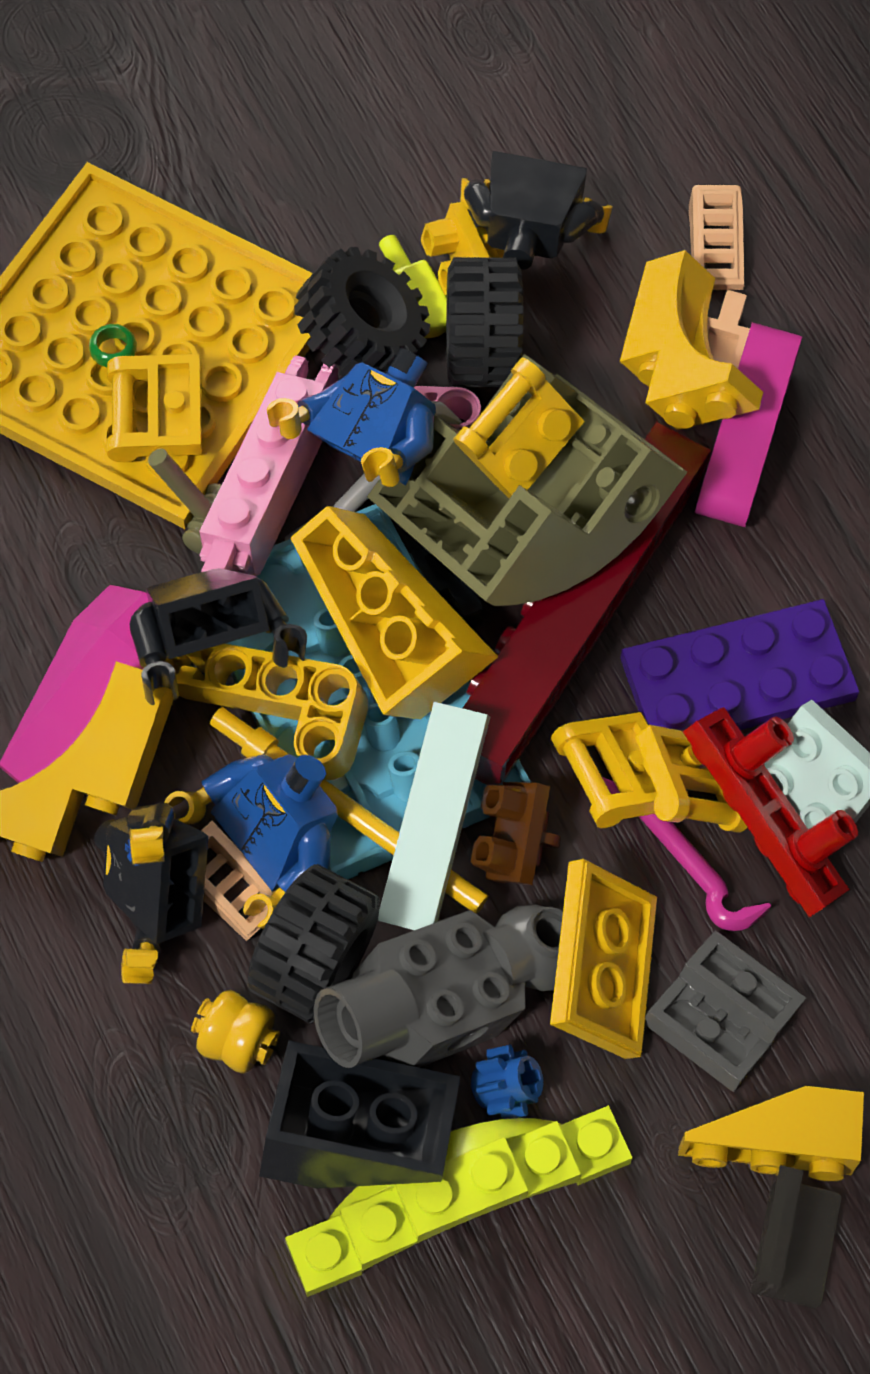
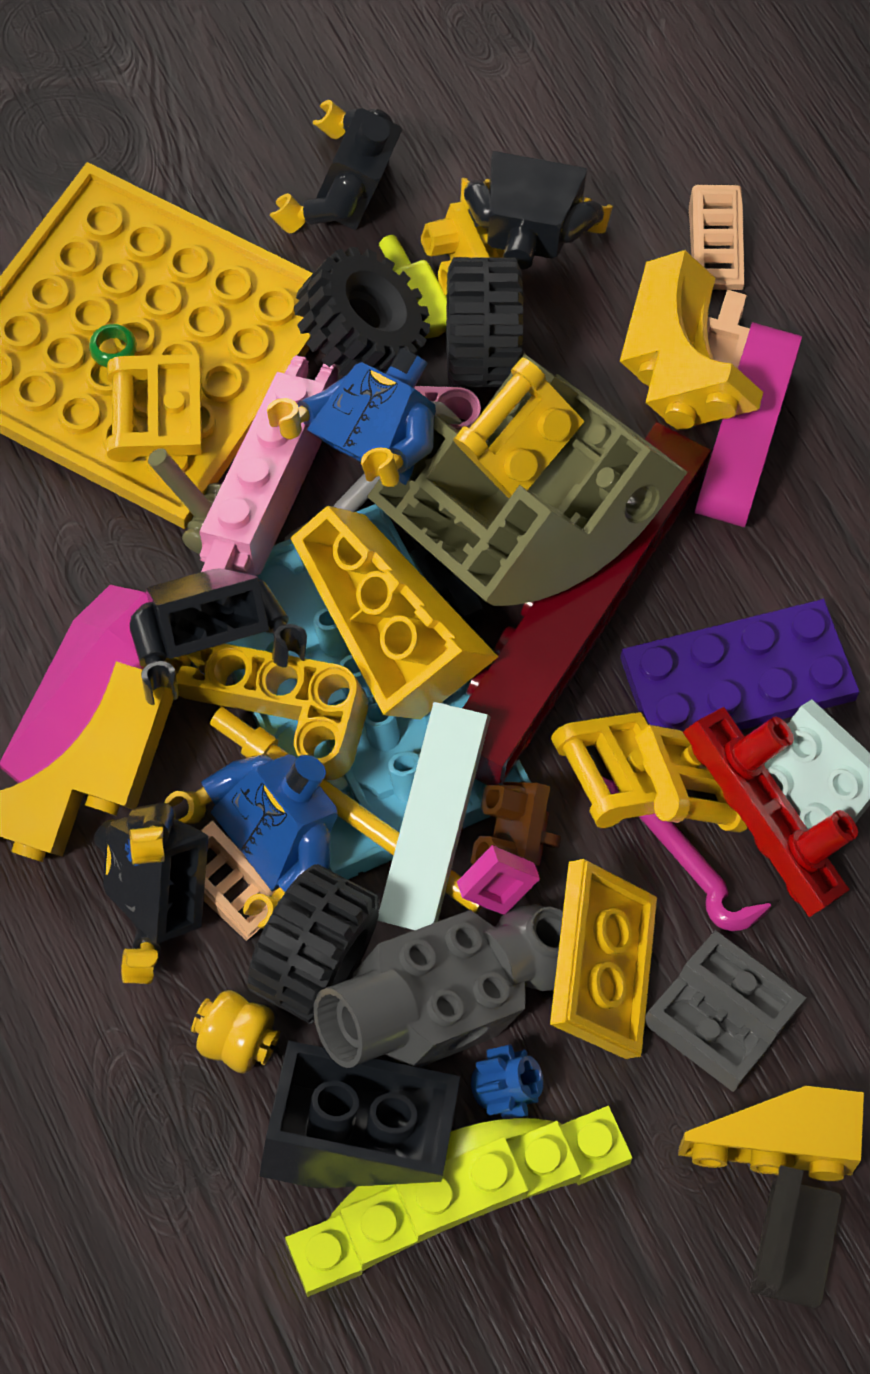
none -> black torso [269,100,402,233]
none -> dark pink plate [457,845,540,915]

